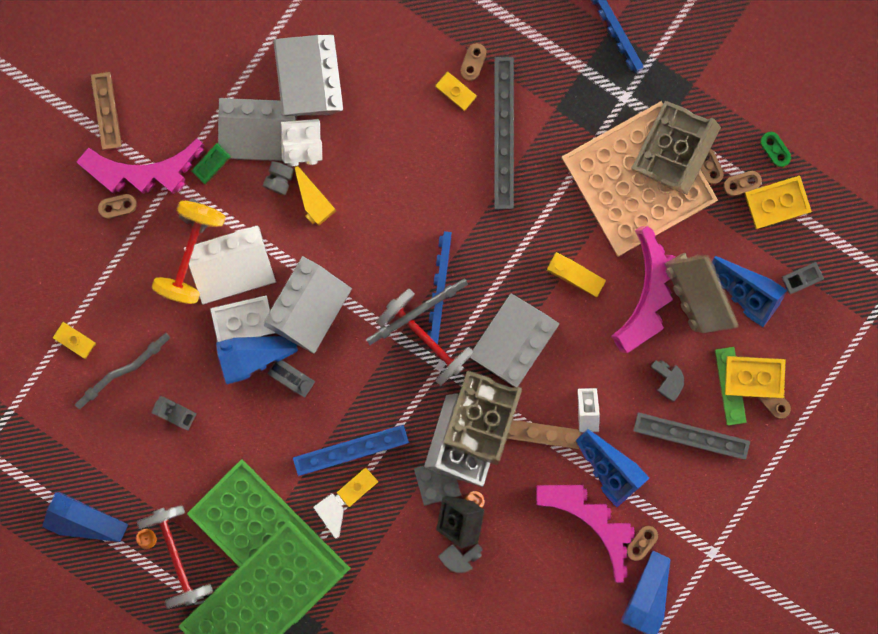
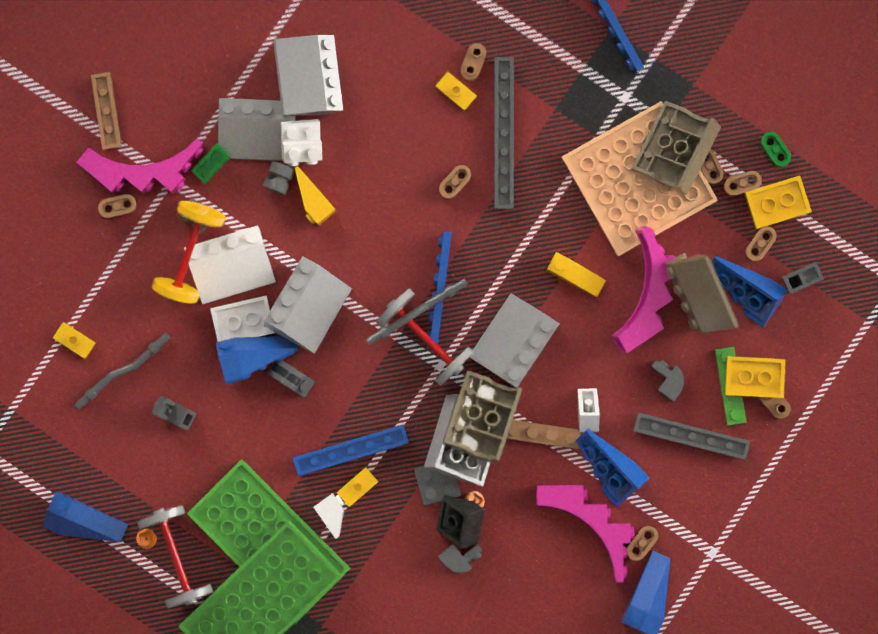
none -> medium nougat plate [439,165,471,199]
none -> medium nougat plate [745,226,776,262]

